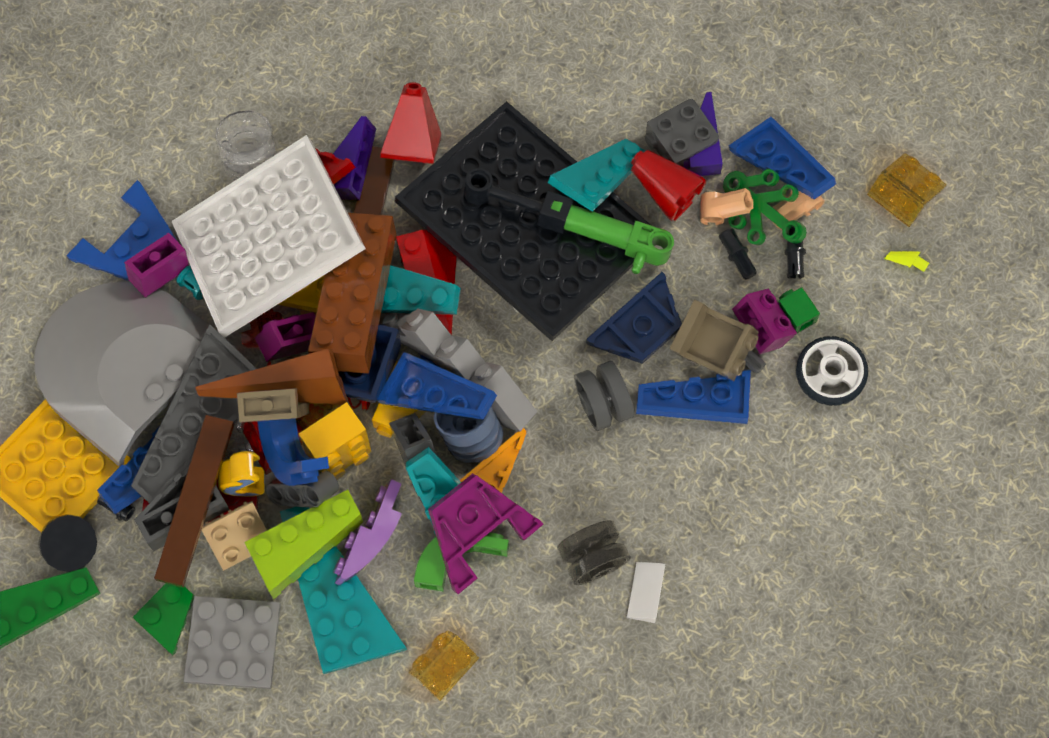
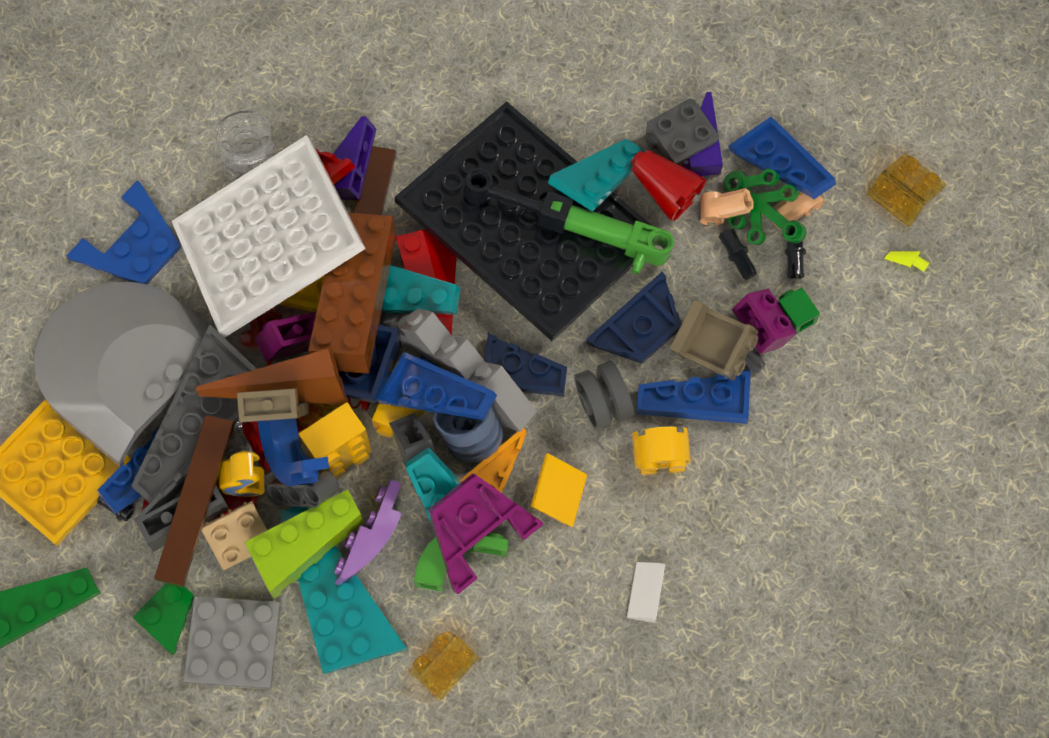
black tile [38,514,97,572] -> none
magenta brick [124,233,189,297] -> none
teal bush [176,265,204,300] -> none
slope [380,82,441,164] -> none
clear smoke wheel [557,520,630,585] -> none
white wheel [796,336,868,406] -> none
none -> dark blue wing [484,333,567,397]
none -> yellow piece [530,453,587,527]
none -> yellow brick [632,426,691,475]

